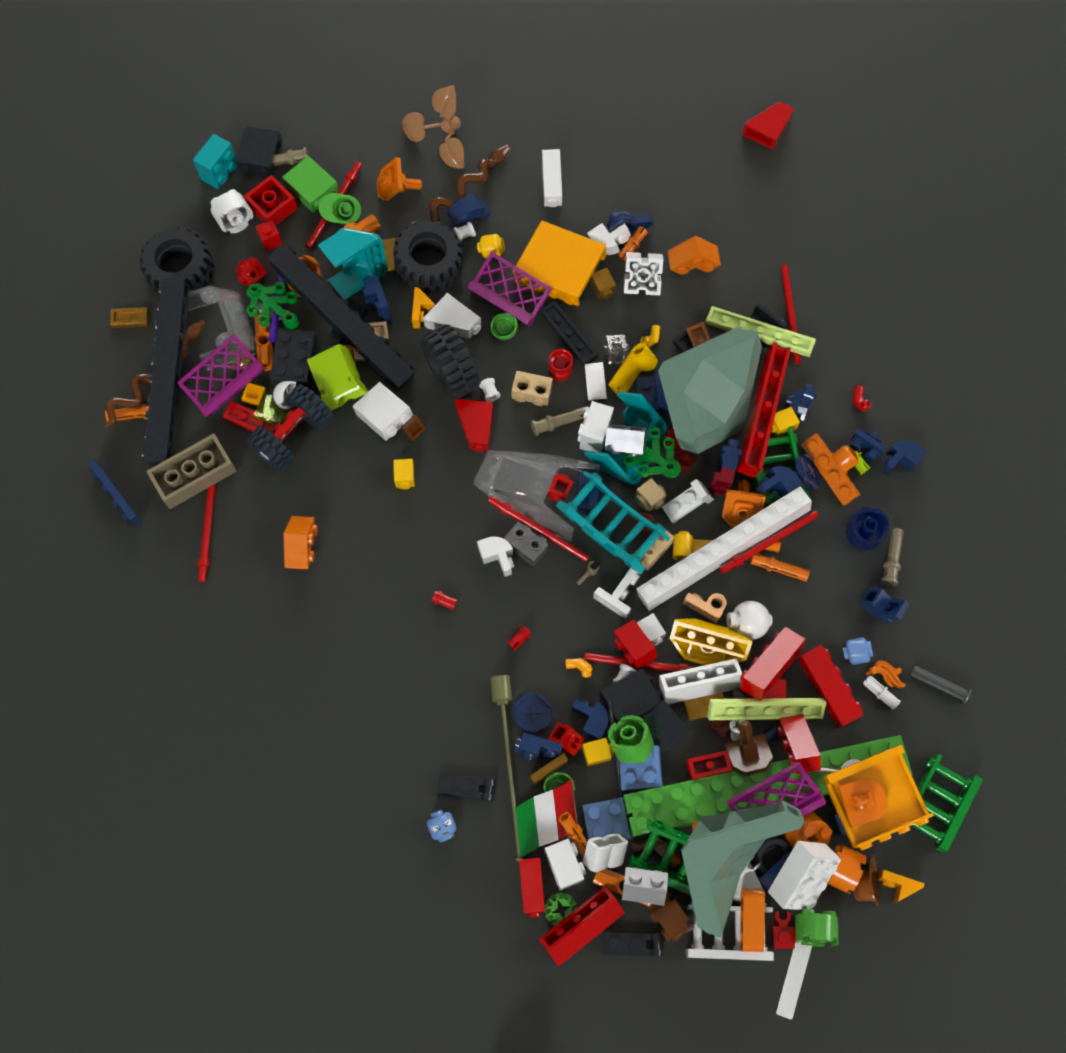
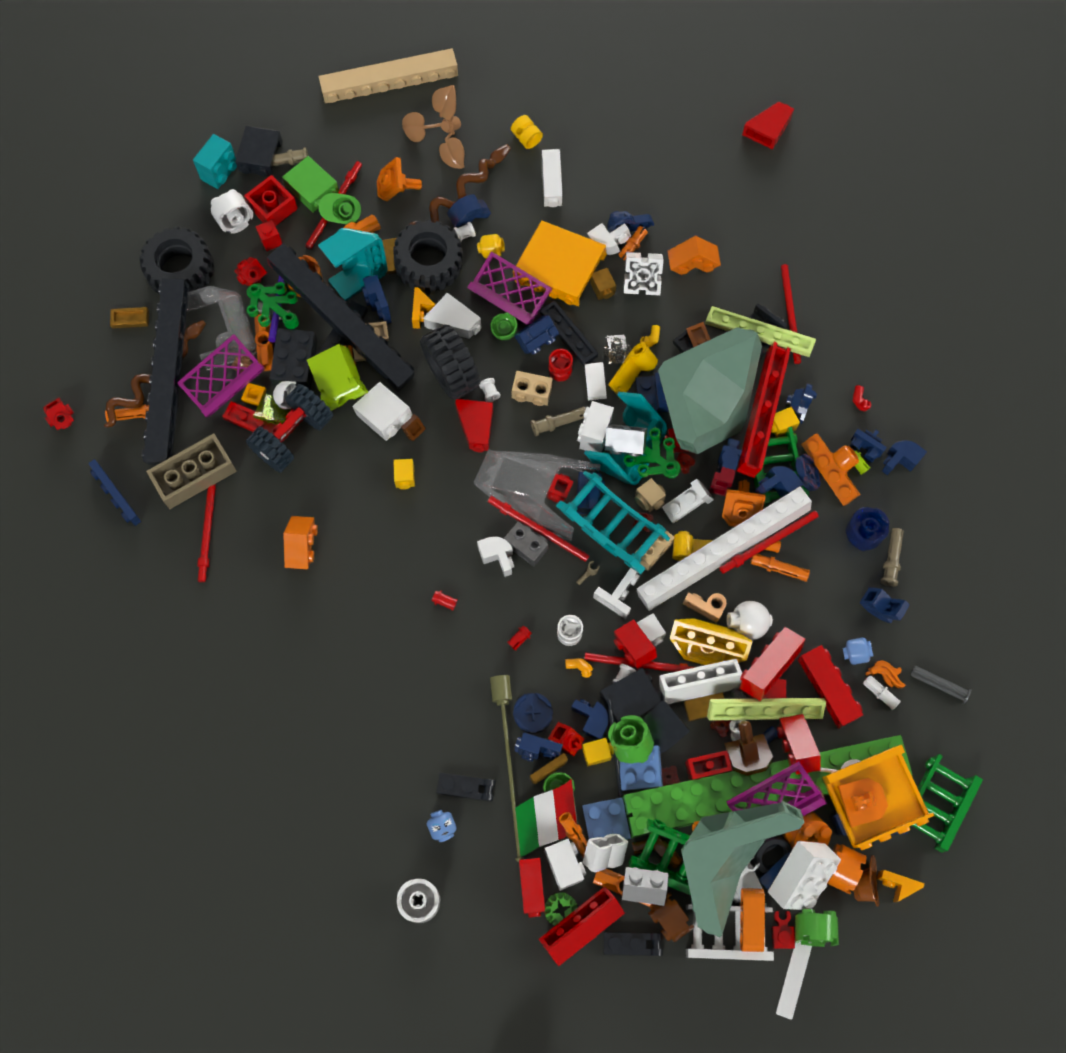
none -> red brick [43,398,74,430]
none -> tan brick [319,48,458,103]
none -> white brick [397,879,441,923]
none -> yellow wheel [511,115,543,149]
none -> dark blue brick [514,315,559,355]
none -> white wheel [557,615,583,646]
none -> clear red plate [661,765,680,786]

